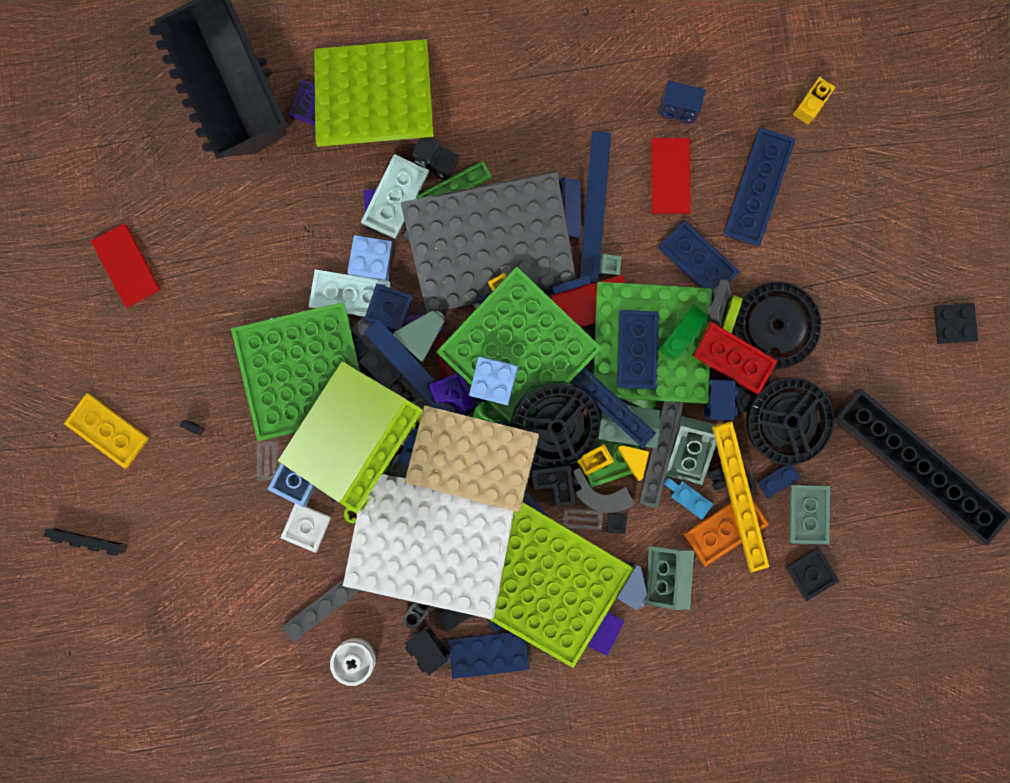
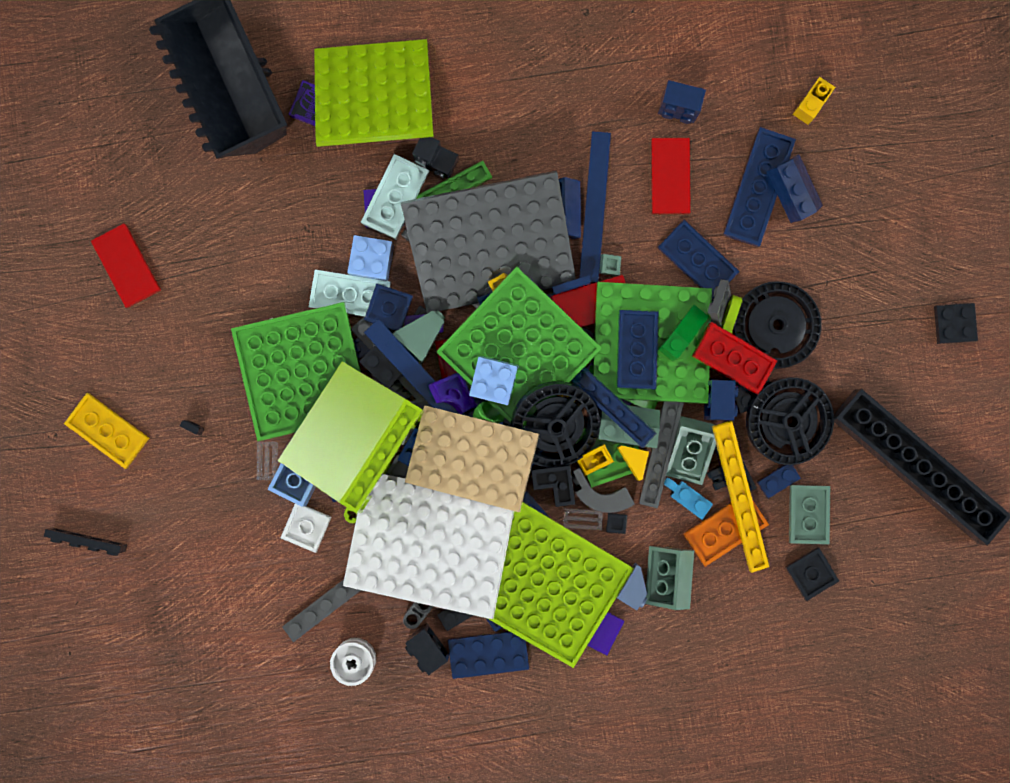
none -> dark blue slope [766,154,823,223]

